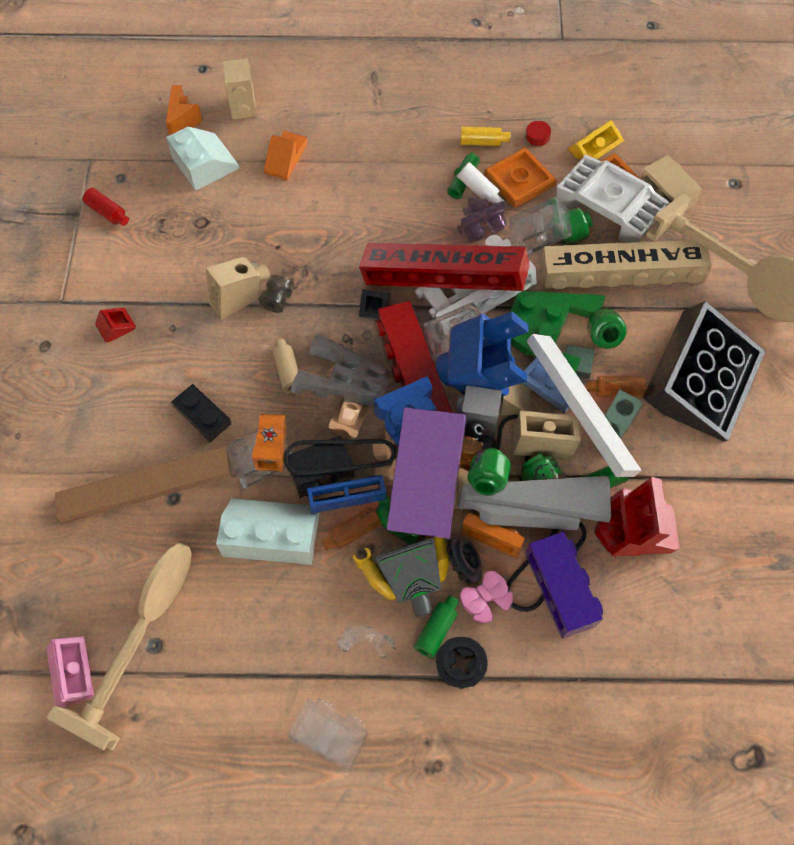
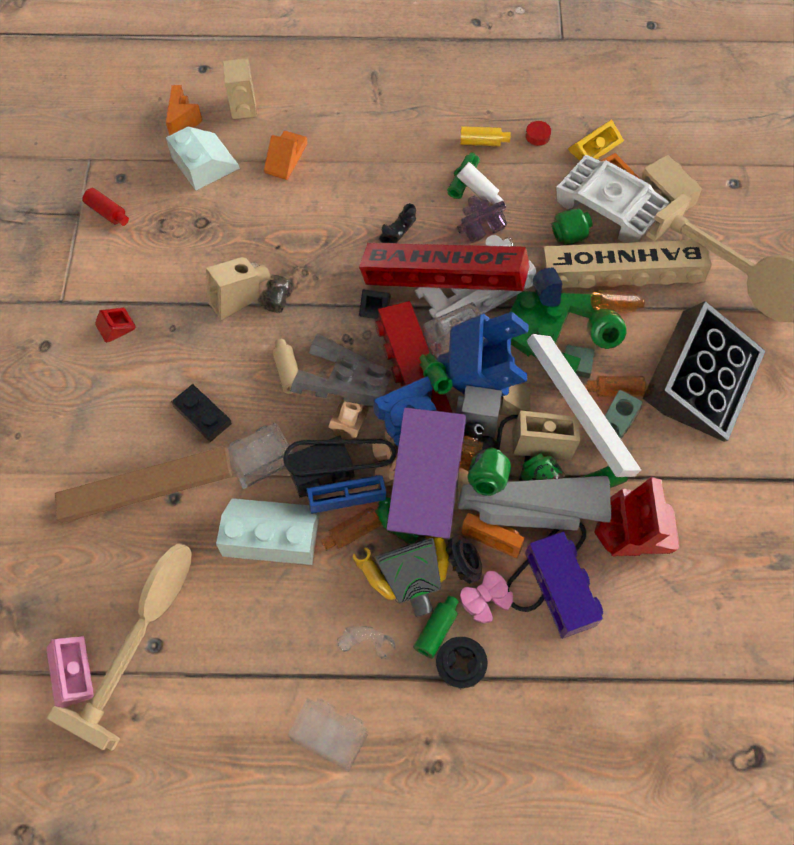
orange leg [252,414,286,472] -> none
orange plate [484,147,557,209] -> none
clear brick [509,196,572,255] -> none
light blue plate [523,358,570,413] -> none
none -> black piece [379,203,416,243]
none -> green axle [419,353,452,394]
none -> dark blue brick [533,267,562,307]
none -> clear orange cylinder [591,290,645,312]

